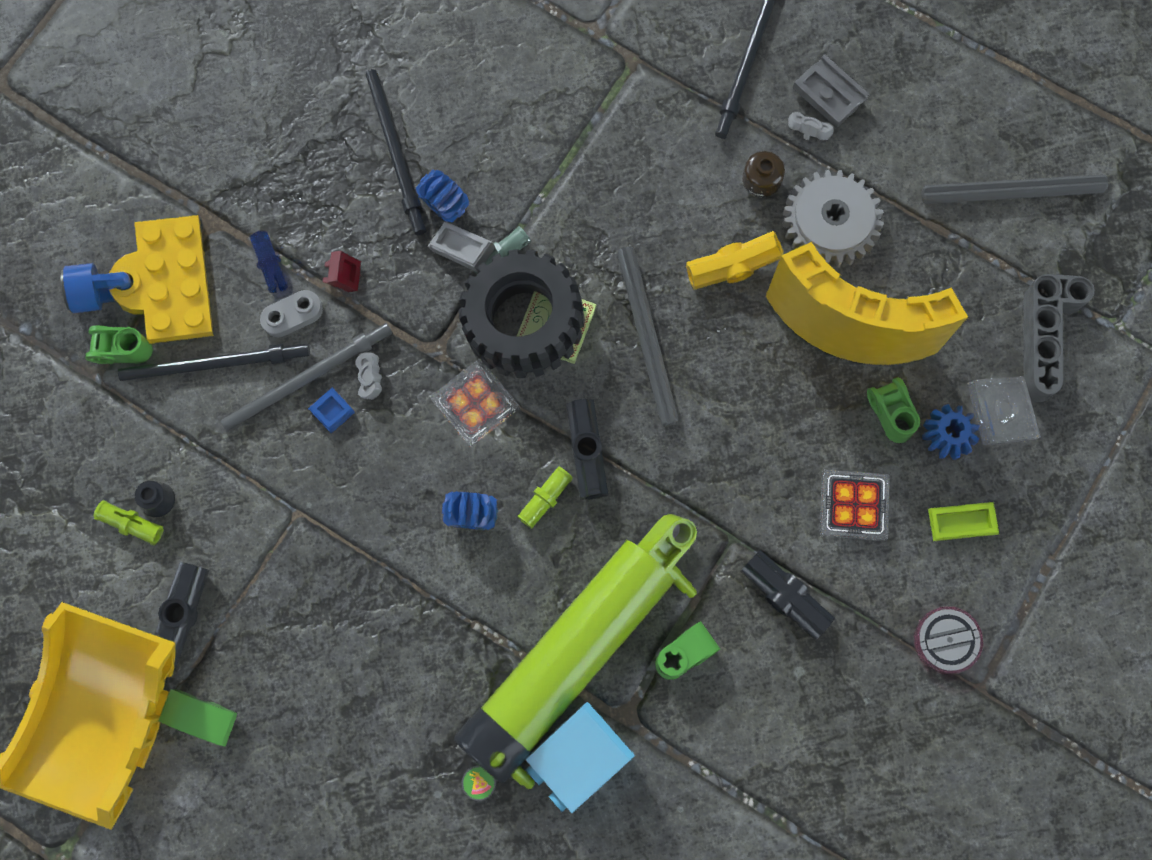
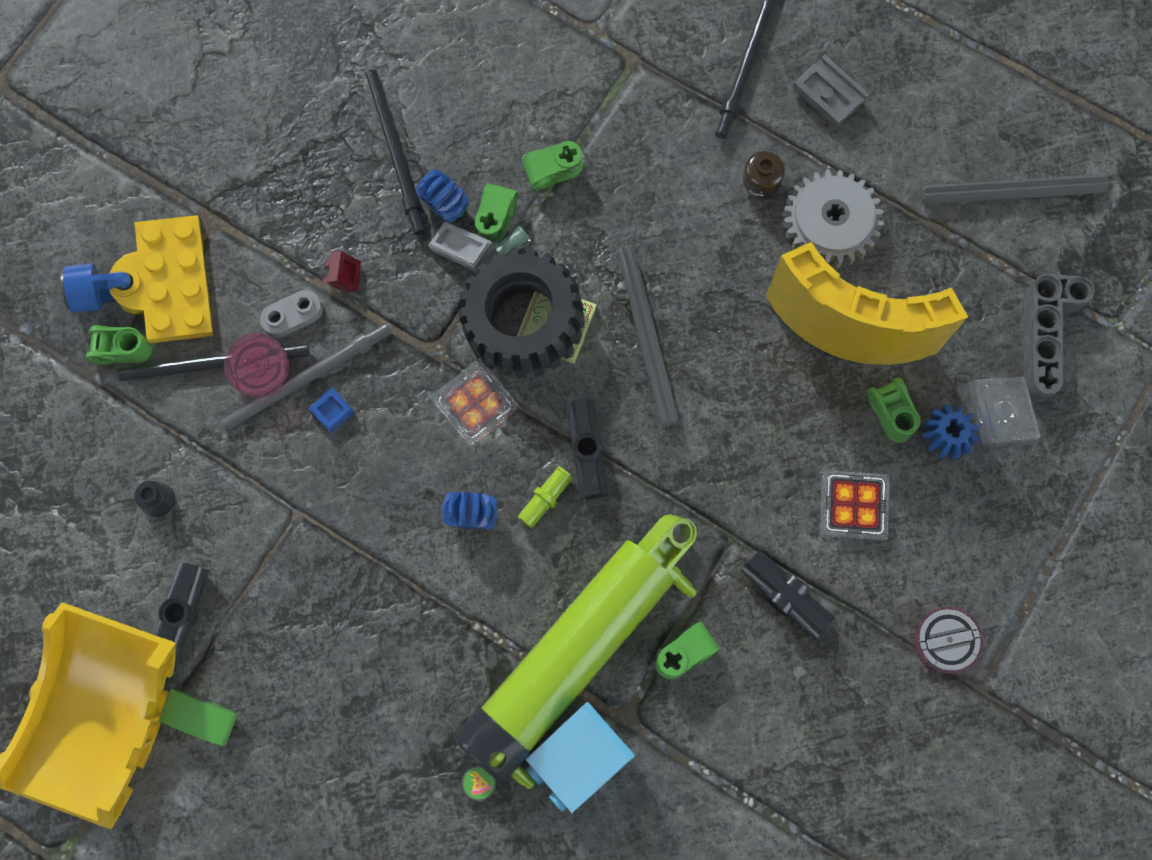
lime pin [93,500,164,546] -> none
clear blue axle [250,231,288,293] -> none
light grey piece [355,352,382,400] -> none
yellow piece [686,231,784,290] -> none
light grey piece [788,112,834,140] -> none
lime tile [928,502,999,541] -> none
none -> clear pink tile [224,333,290,398]
none -> bright green piece [475,183,519,243]
none -> bright green piece [522,141,583,190]

